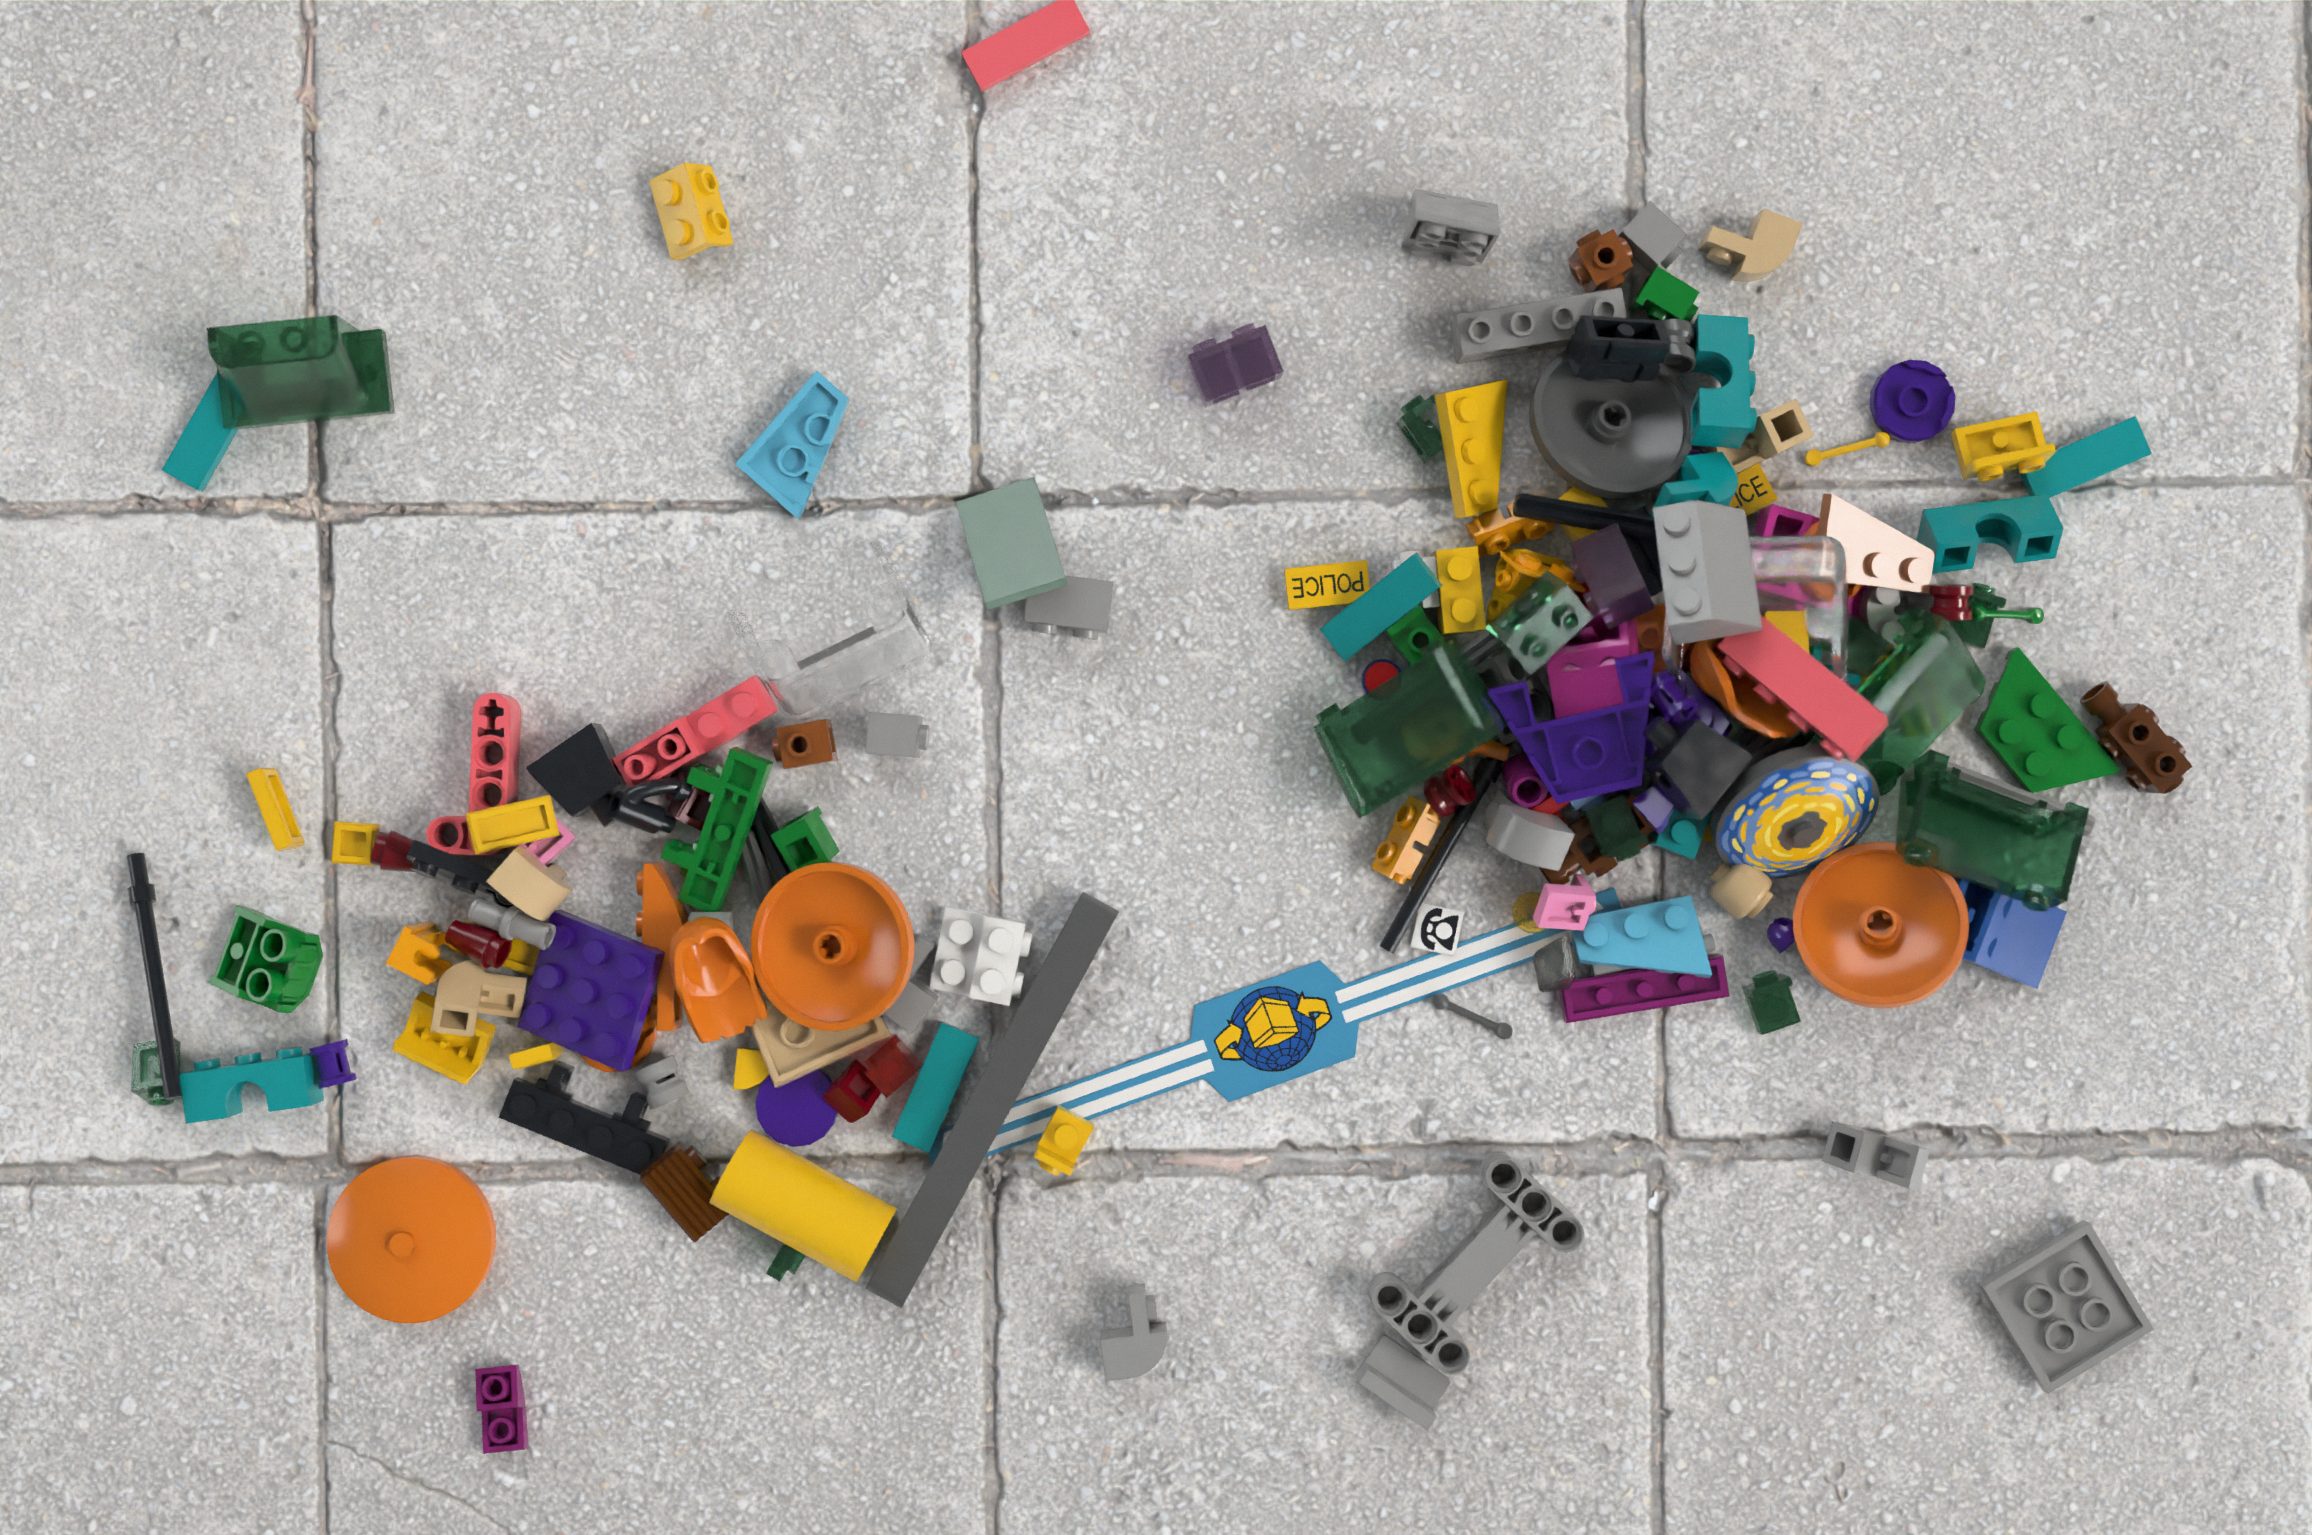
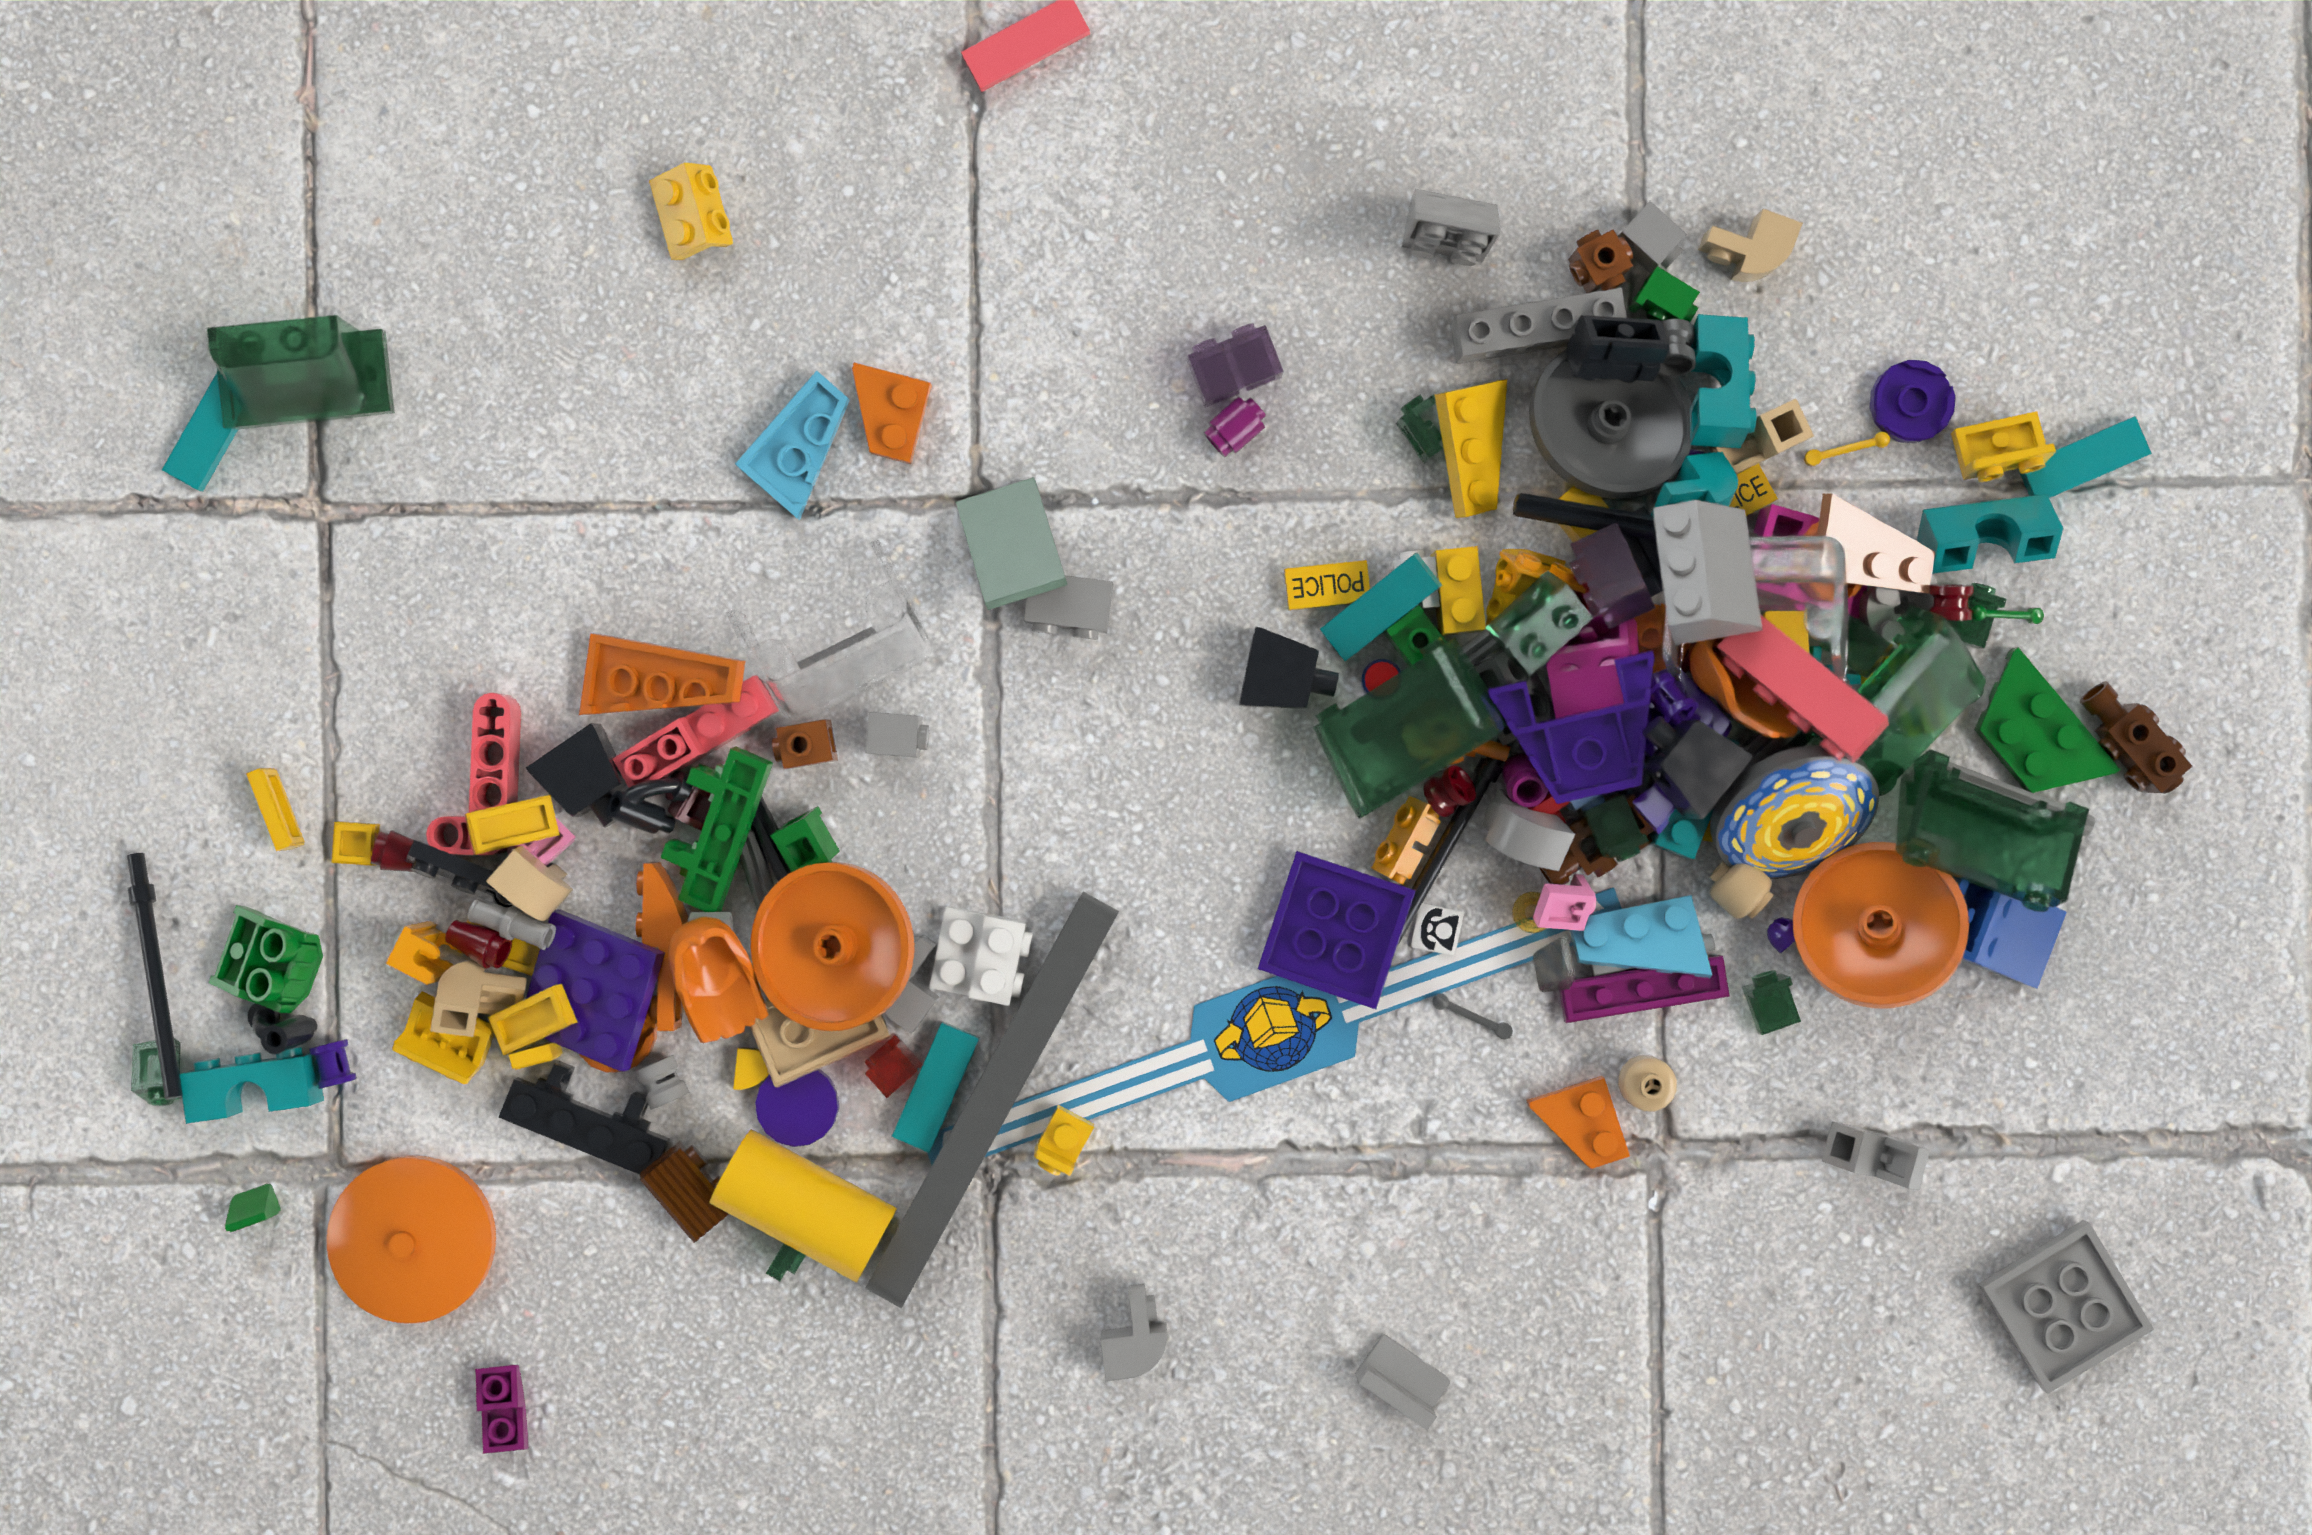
dark red slope [822,1059,885,1123] -> none
light grey beam [1368,1151,1584,1375] -> none
light orange hinge [1465,494,1554,558] -> none
none -> green slope [225,1184,281,1233]
none -> black plant [248,1003,318,1054]
none -> yellow tile [488,984,577,1056]
none -> orange wing [579,633,746,715]
none -> orange wing [852,362,932,464]
none -> magenta brick [1203,396,1266,457]
none -> black torso [1238,627,1339,709]
none -> dark purple plate [1257,851,1416,1010]
none -> orange wing [1526,1076,1630,1169]
none -> tan head [1618,1055,1677,1112]

